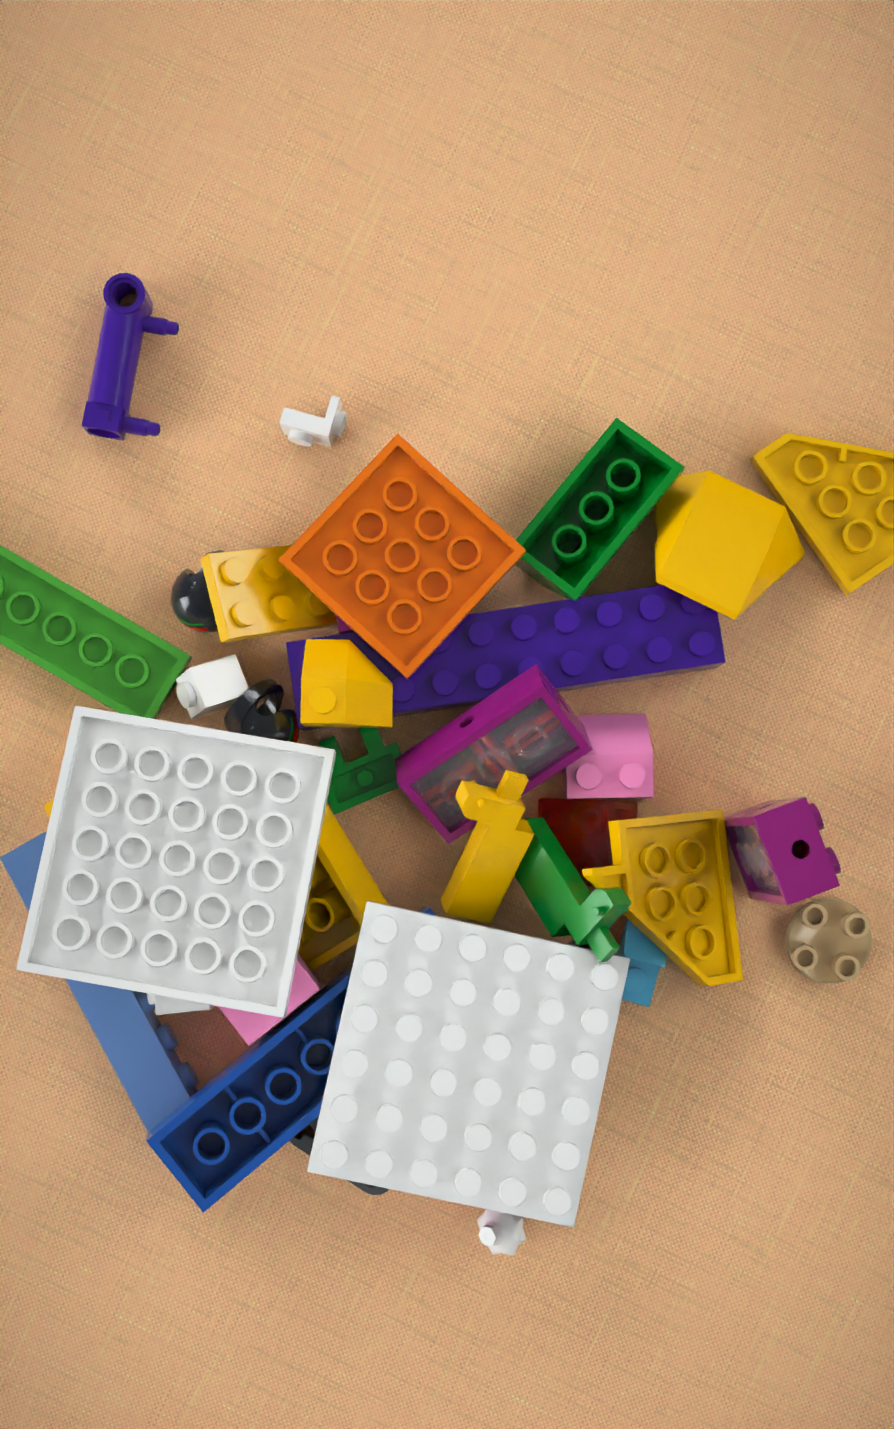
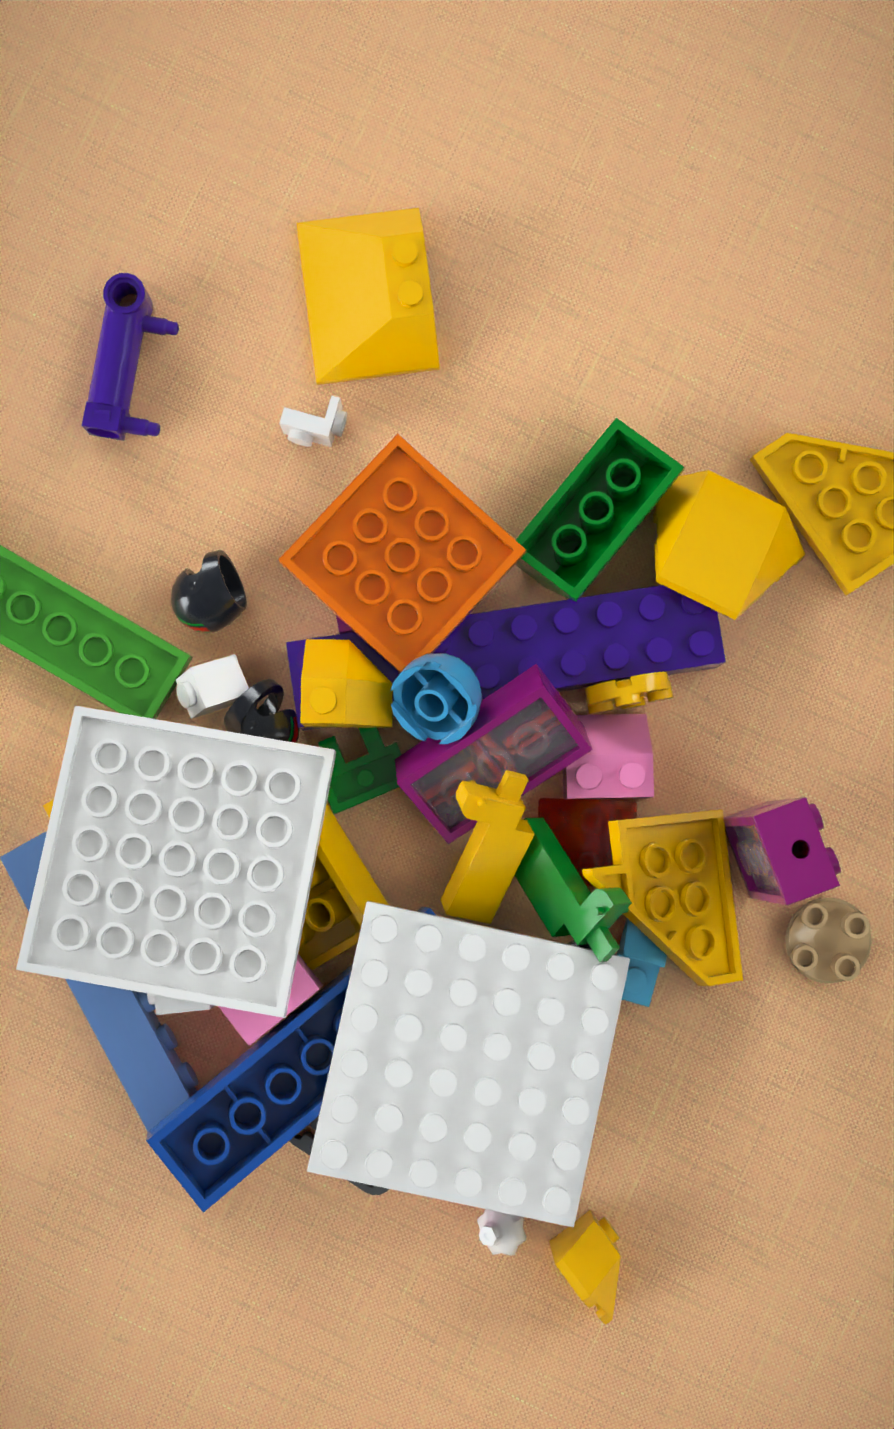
yellow plate [200,545,337,643] -> none
none -> yellow slope [297,208,440,385]
none -> dark azure cylinder [391,653,482,744]
none -> yellow slope [549,1210,621,1325]
none -> yellow plate [585,672,674,715]

